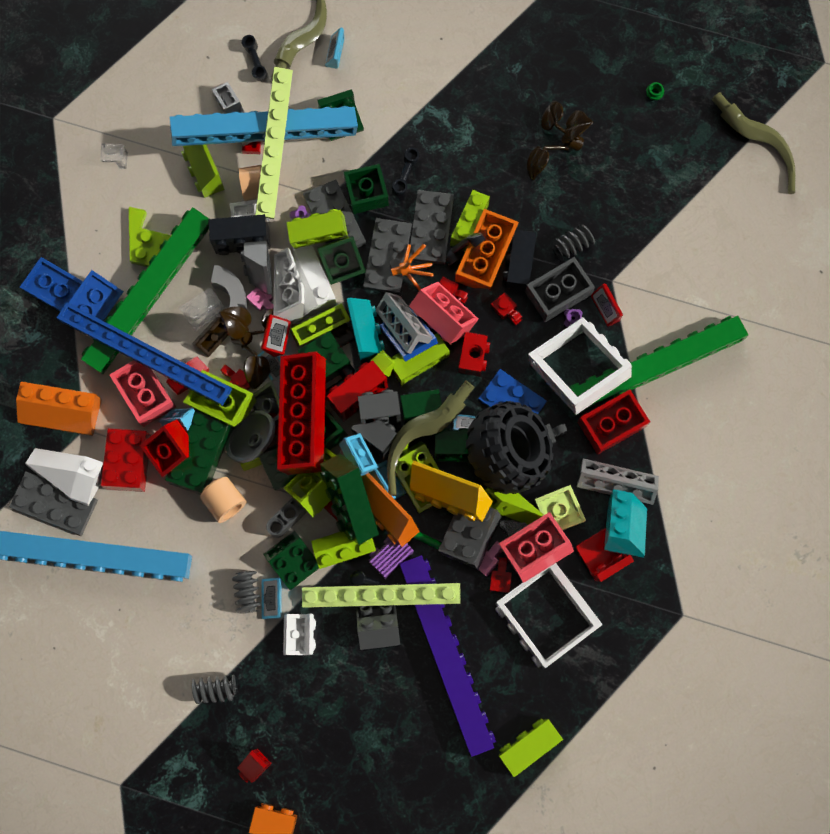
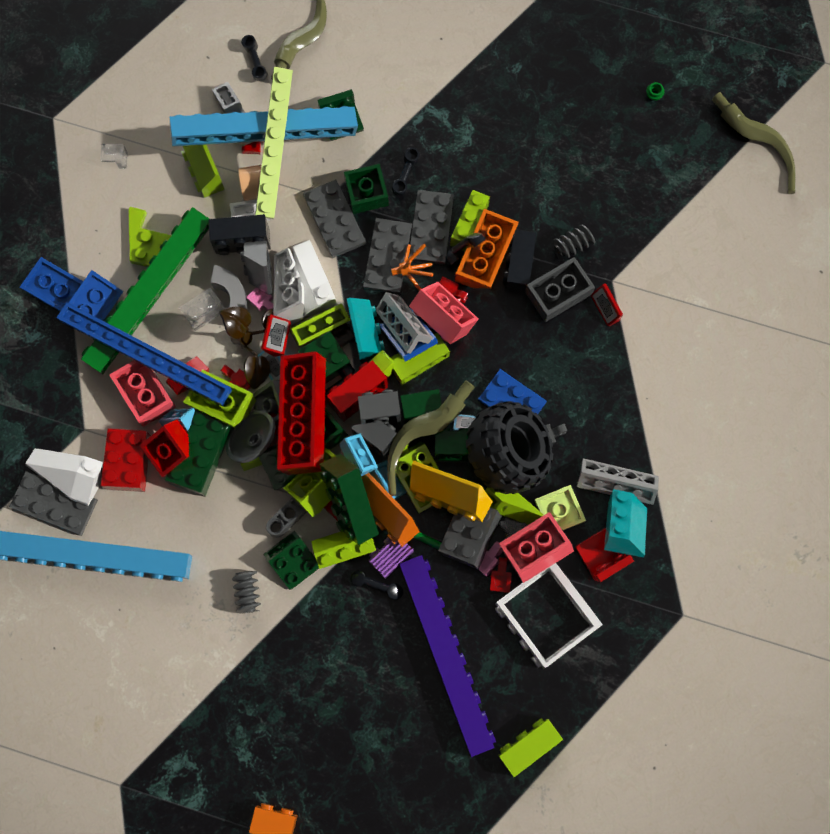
orange slope [16,382,102,436] -> none
dark brown slope [192,316,228,357] -> none
dark grey piece [192,675,236,704] -> none
light nougat piece [200,477,247,523] -> none
red slope [238,749,272,783] -> none
slope [262,578,282,619] -> none
white bracket [283,614,316,655] -> none
lime brick [286,209,348,249] -> none
medium lavender plate [290,205,311,219] -> none
yellowish green plate [302,583,461,607] -> none
dark green brick [317,235,366,285] -> none
medium azure slope [325,27,345,69] -> none
dark grey slope [356,605,400,650] -> none
red brick [458,332,490,377] -> none
red plate [491,292,522,325] -> none
dark brown plant [527,101,593,180] -> none
white window [528,317,632,415] -> none
medium lavender plate [564,309,583,327] -> none
green brick [569,316,748,415] -> none
red brick [577,390,650,455] -> none

